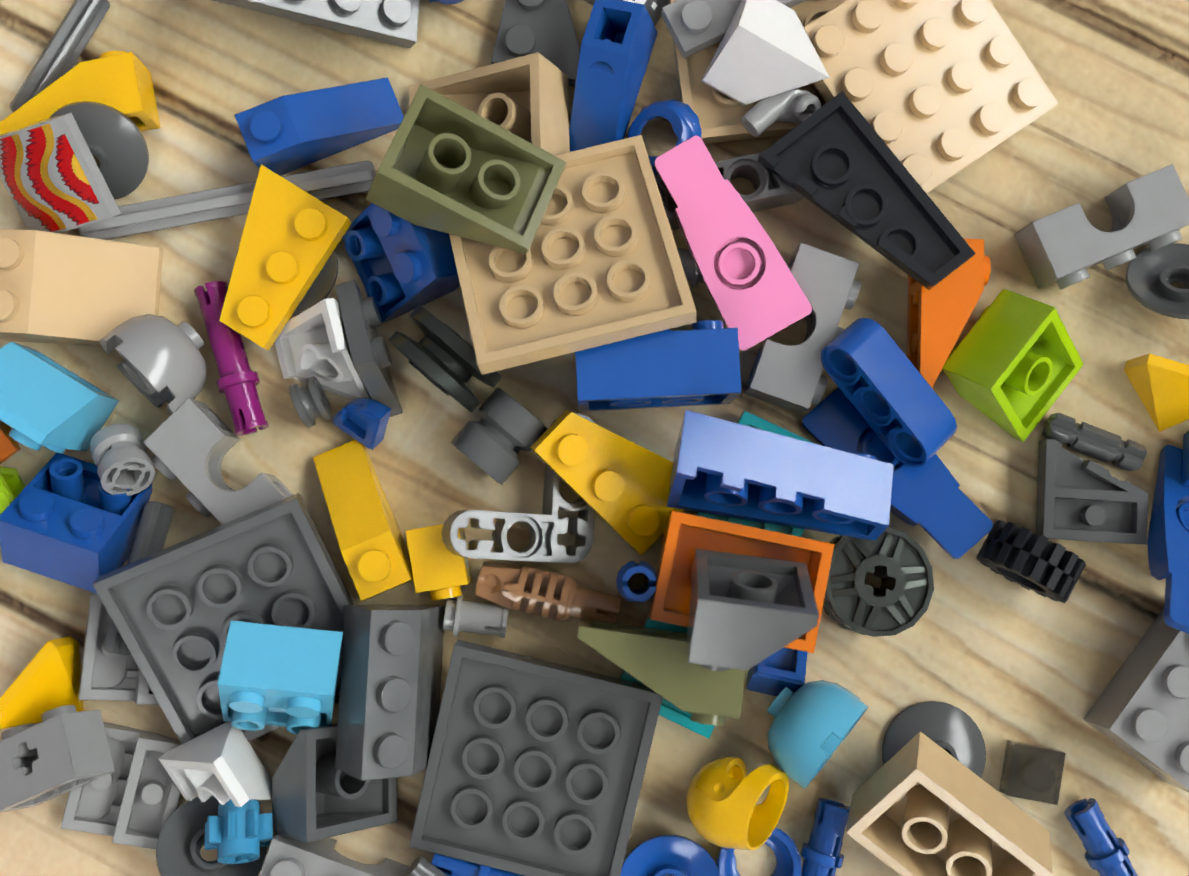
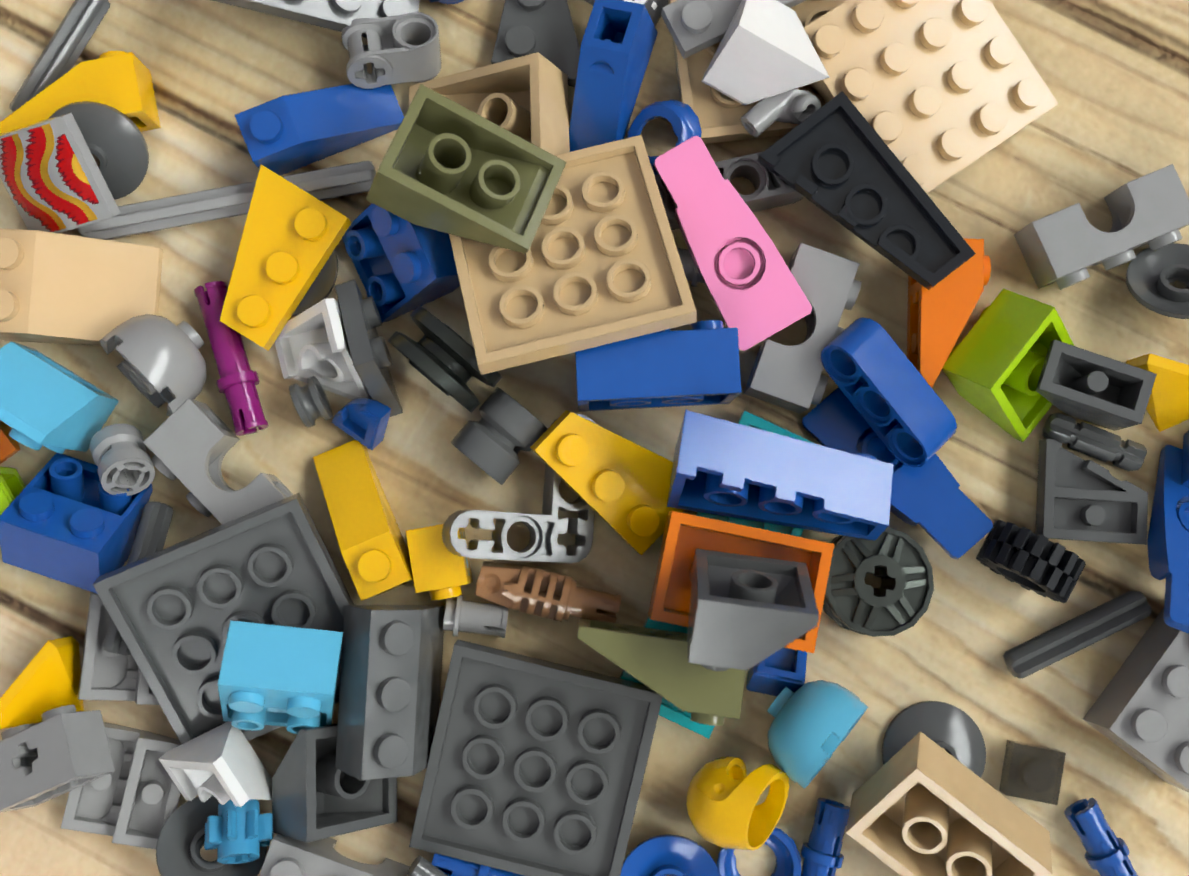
blue pin [616,561,657,603] -> none
none -> light grey piece [341,12,442,89]
none -> dark grey axle [1003,591,1152,679]
none -> dark grey slope [1035,339,1157,431]

